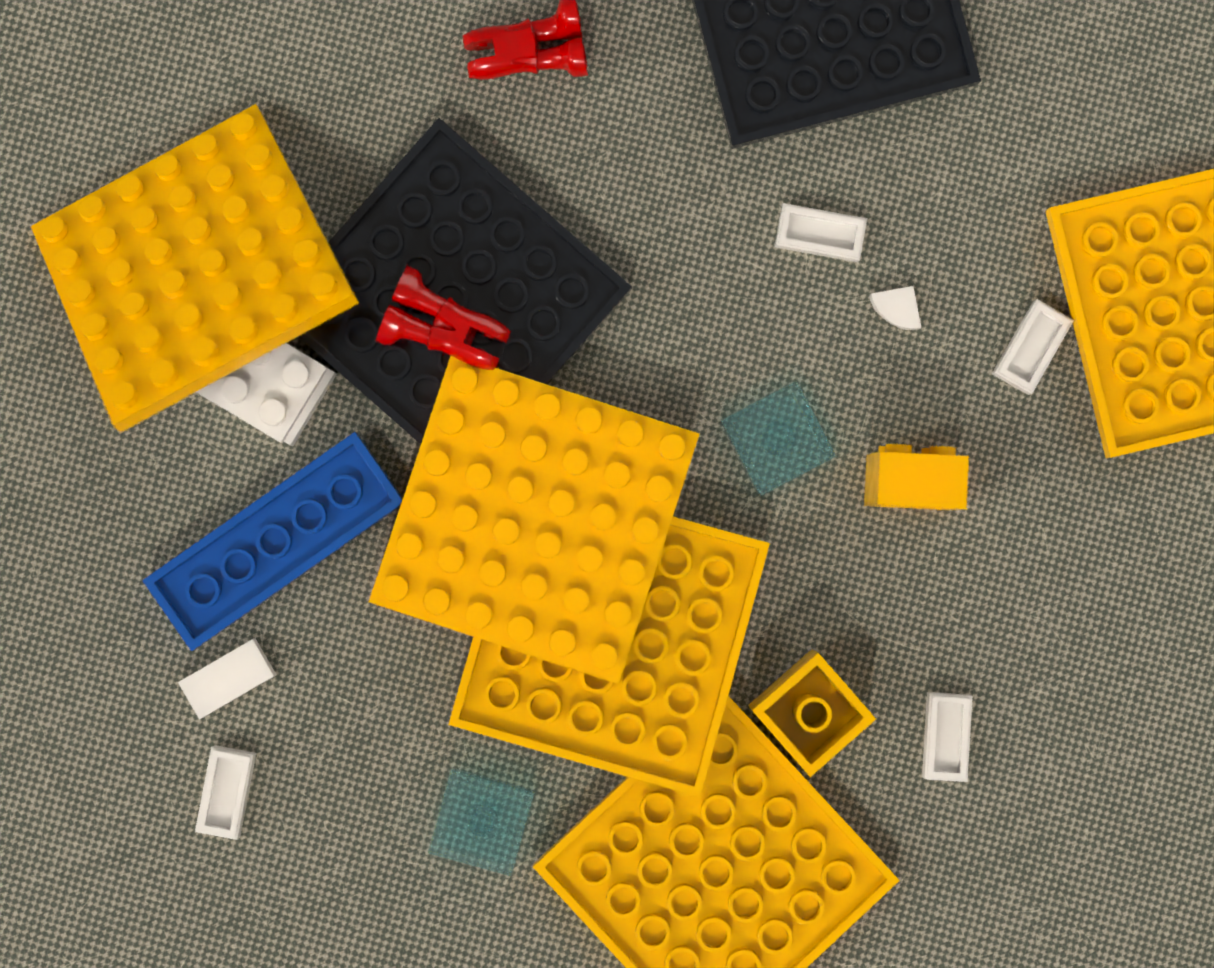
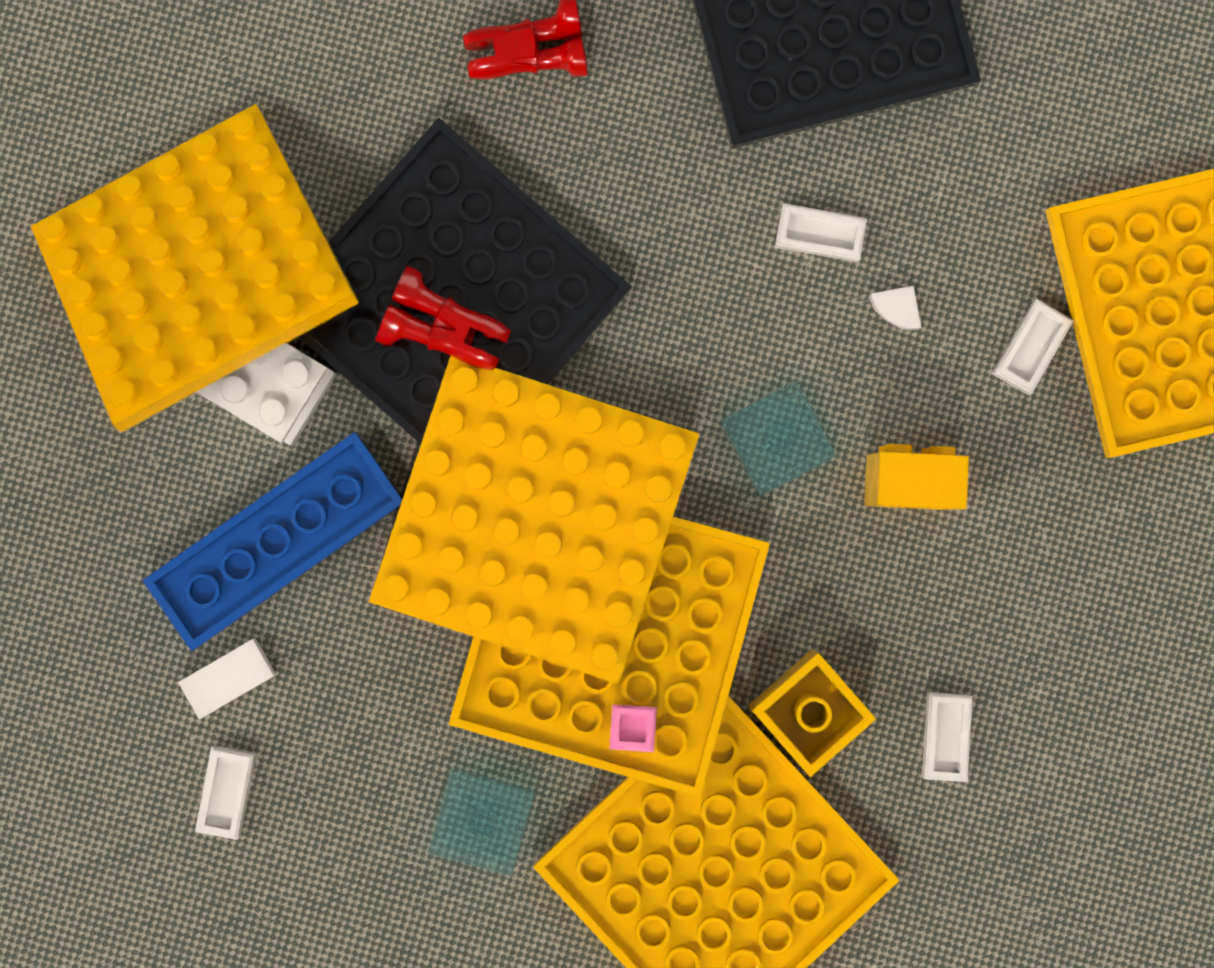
none -> bright pink tile [610,704,657,752]

